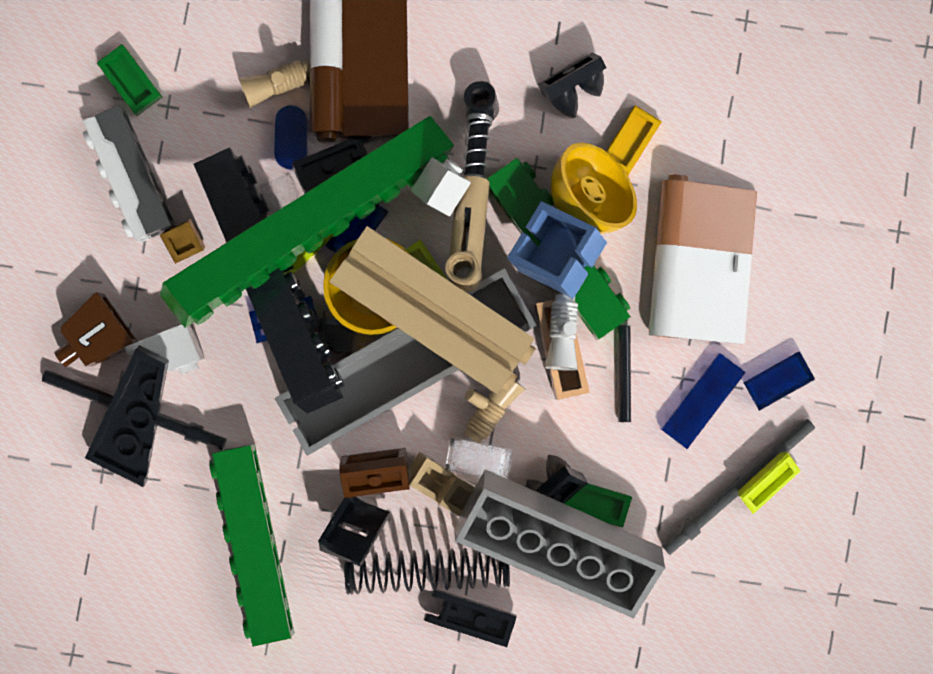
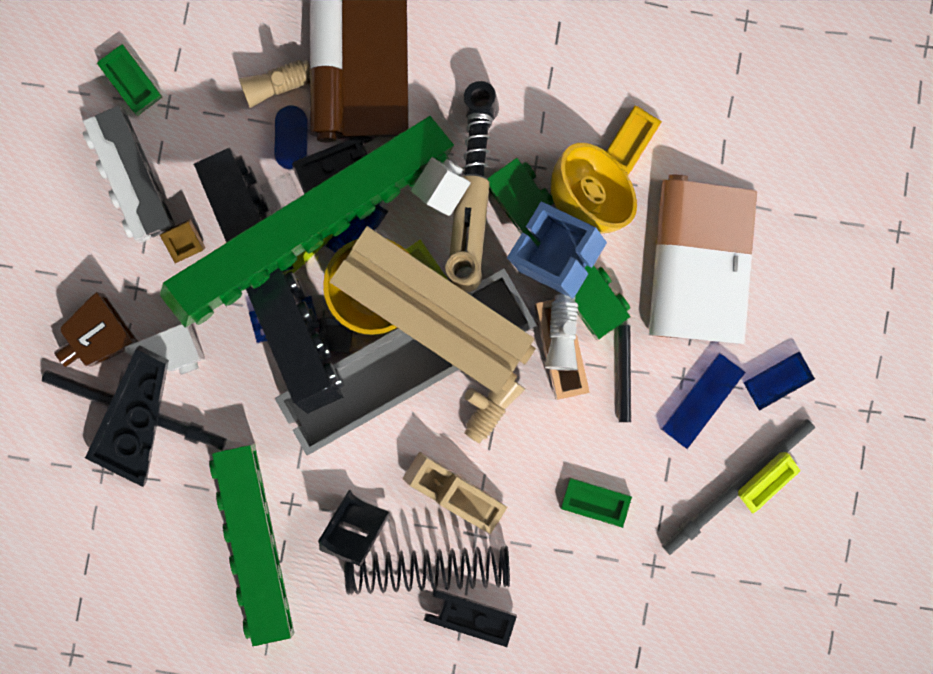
reddish brown tile [339,448,410,498] -> none
clear tile [445,438,514,479] -> none
light grey brick [455,469,665,619] -> none
black tile [525,455,588,504] -> none
black tile [537,52,607,118] -> none

